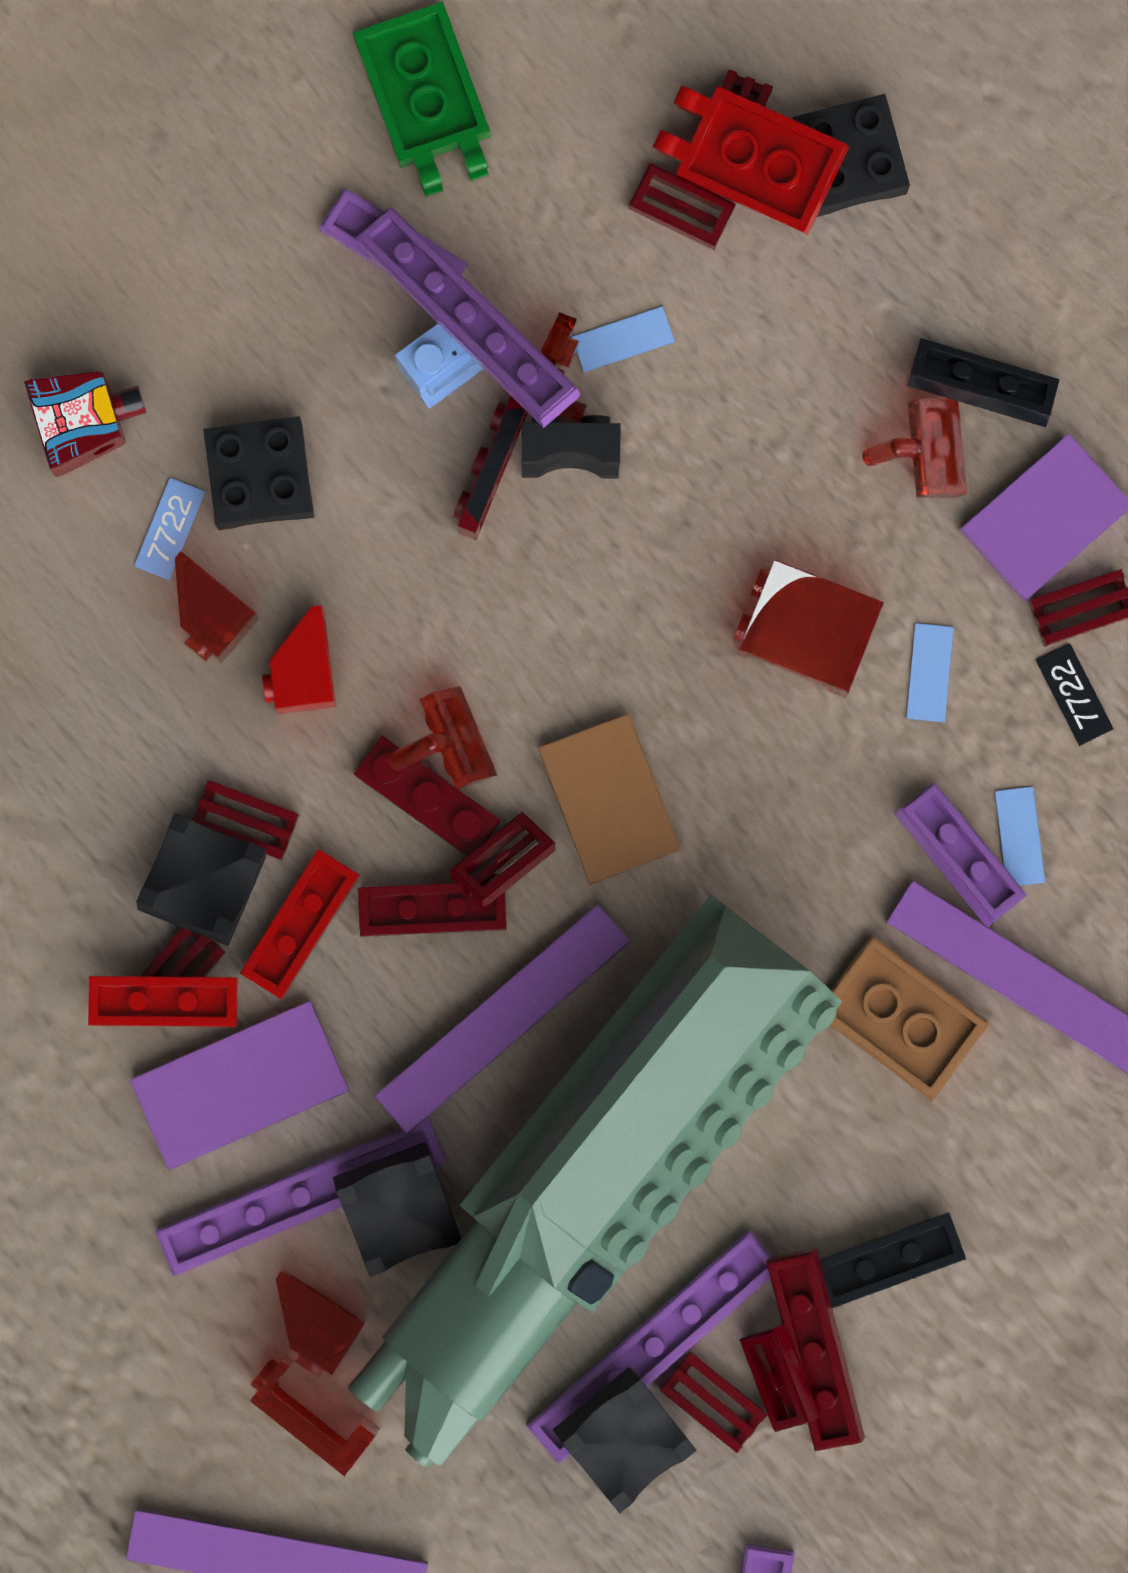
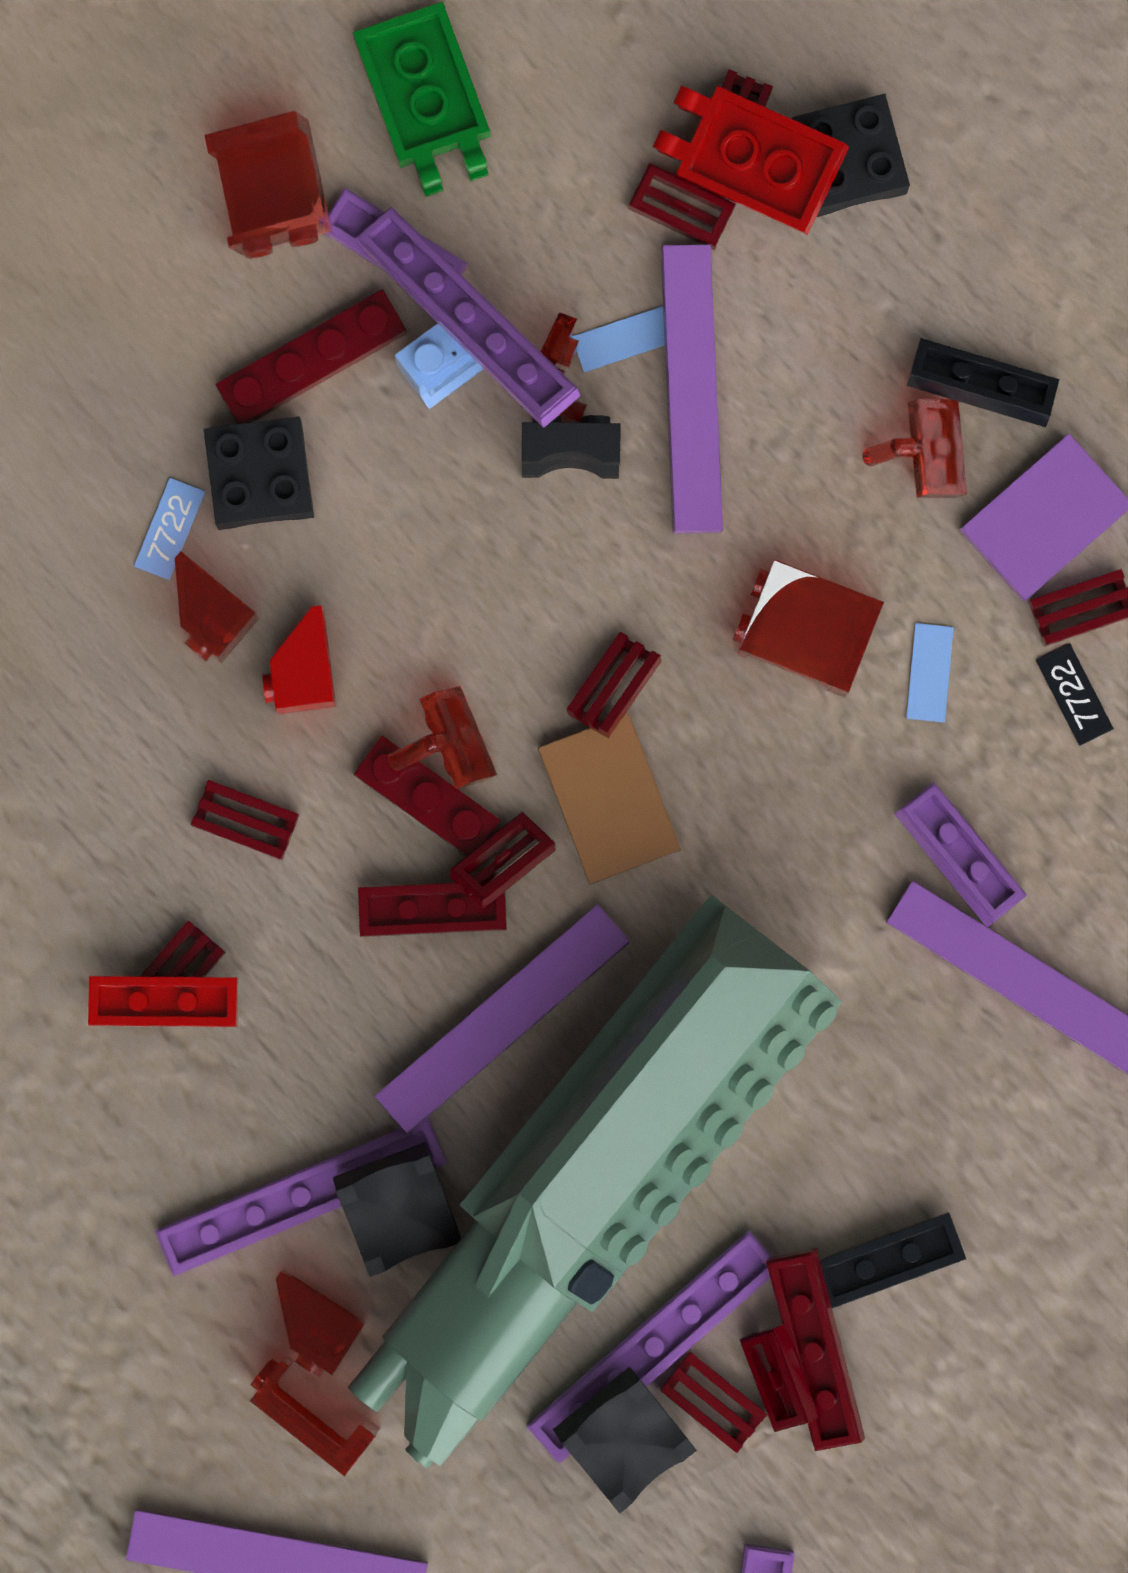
torso [24,371,147,477] -> none
medium lavender tile [130,1001,350,1170] -> none
black brick [136,813,266,946] -> none
red plate [240,849,360,1000] -> none
plate [453,396,528,541] -> none
medium nougat tile [829,935,990,1102] -> none
light blue sticker [995,787,1045,886] -> none
none -> clear red panel [204,111,332,259]
none -> dark red plate [215,289,407,424]
none -> dark red tile [567,632,662,739]
none -> medium lavender tile [661,245,723,534]

